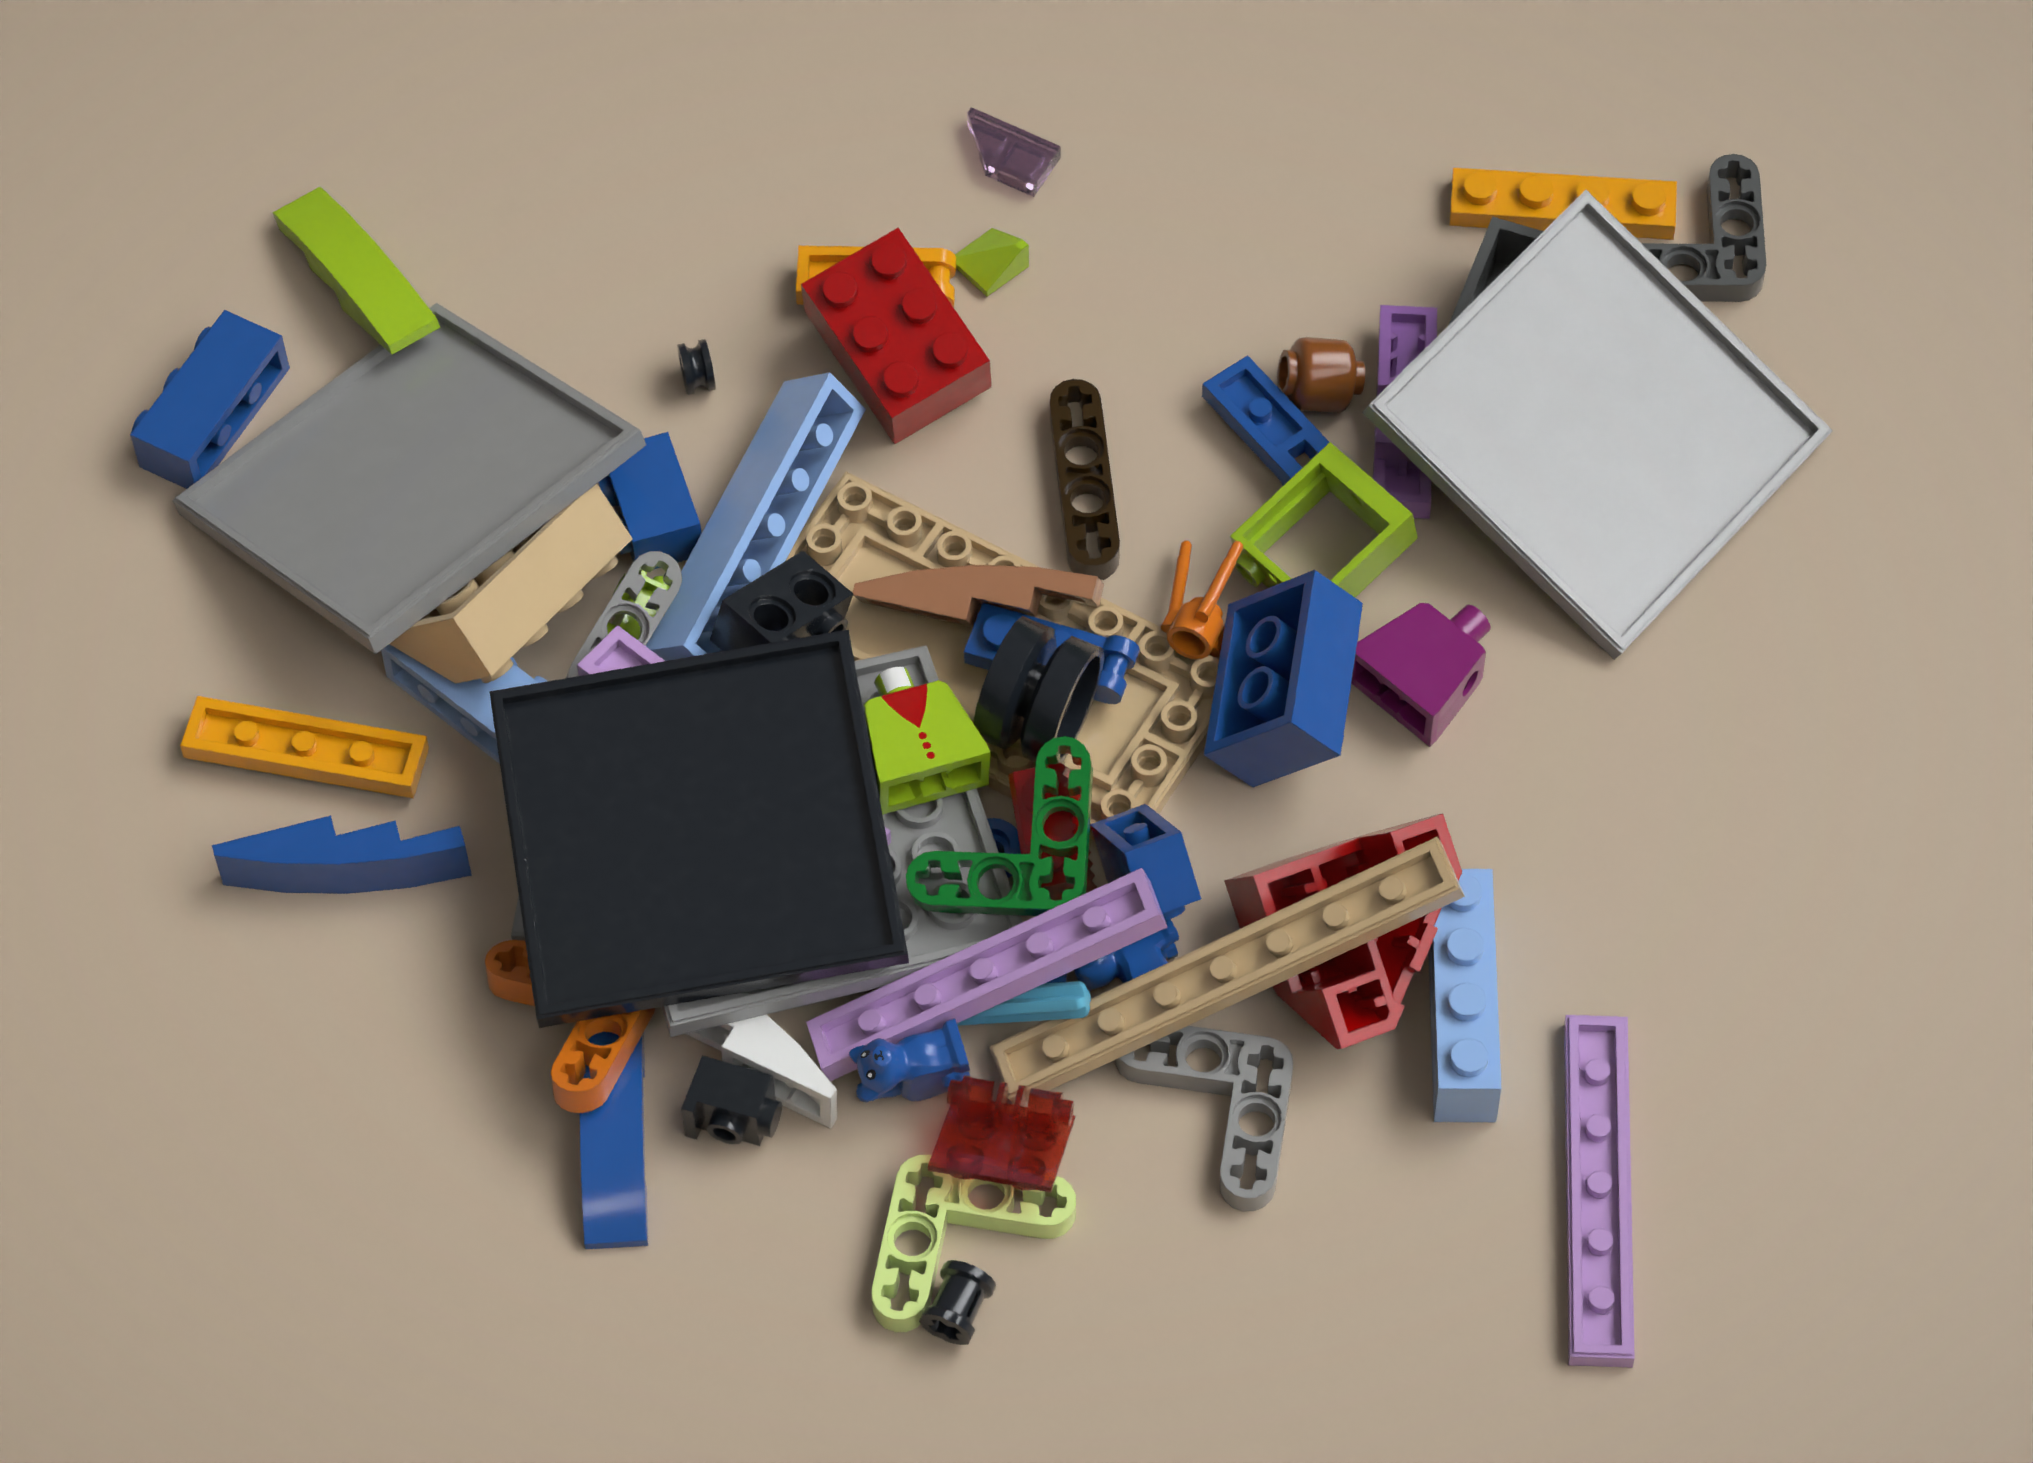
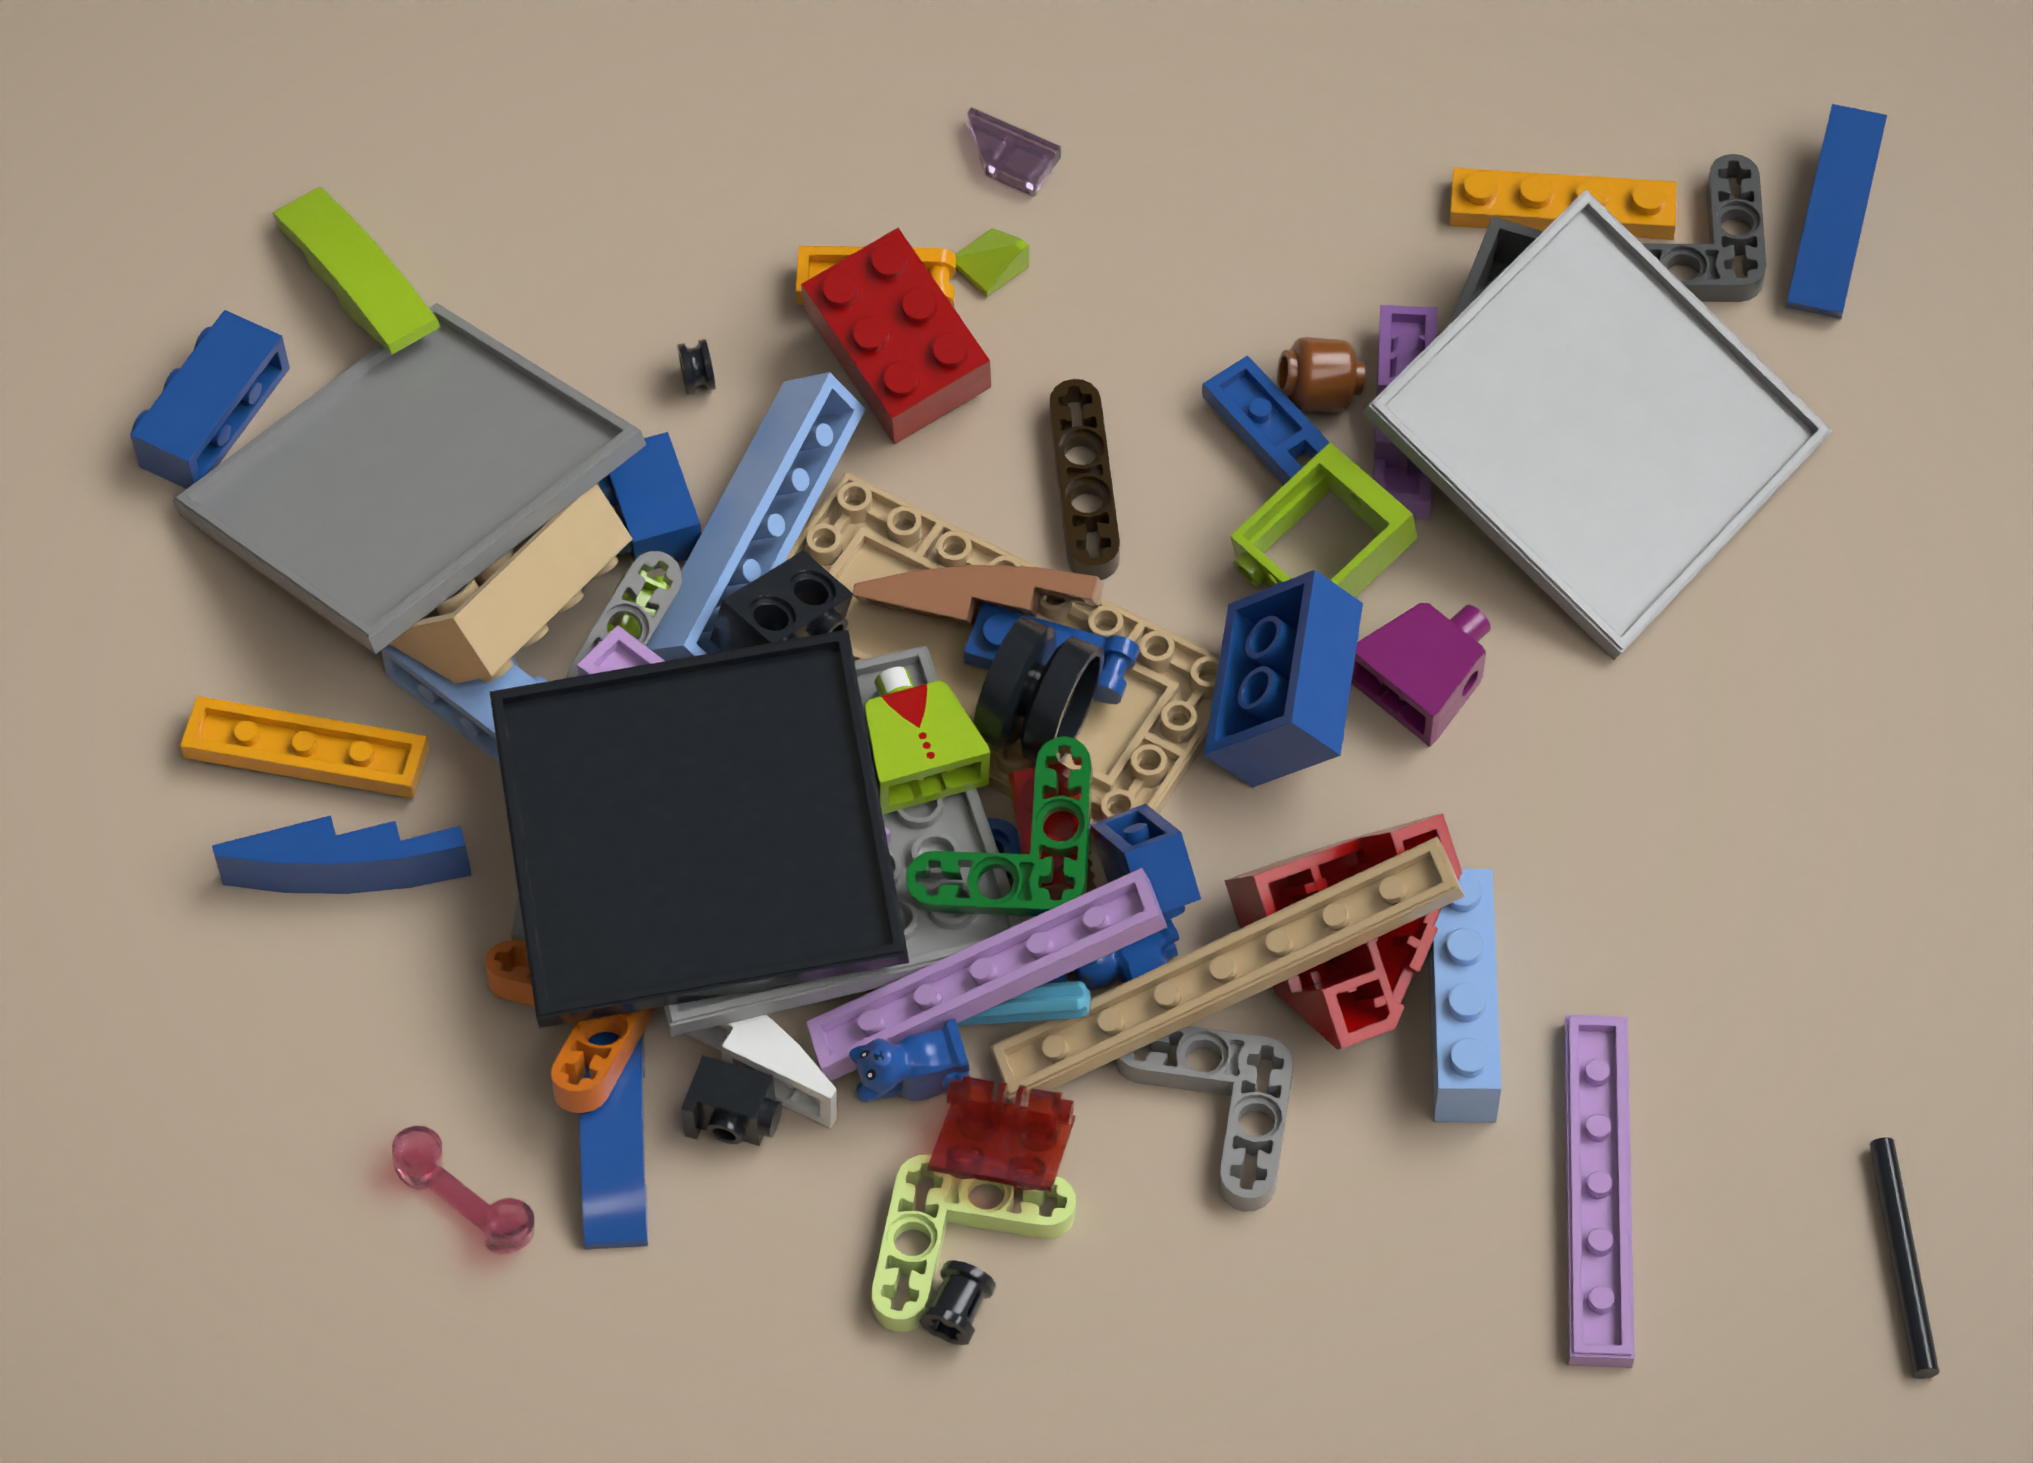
orange plant [1161,540,1262,659] -> none
none -> clear pink bar [392,1126,535,1254]
none -> blue slope [1786,104,1887,319]
none -> black bar [1869,1137,1940,1379]

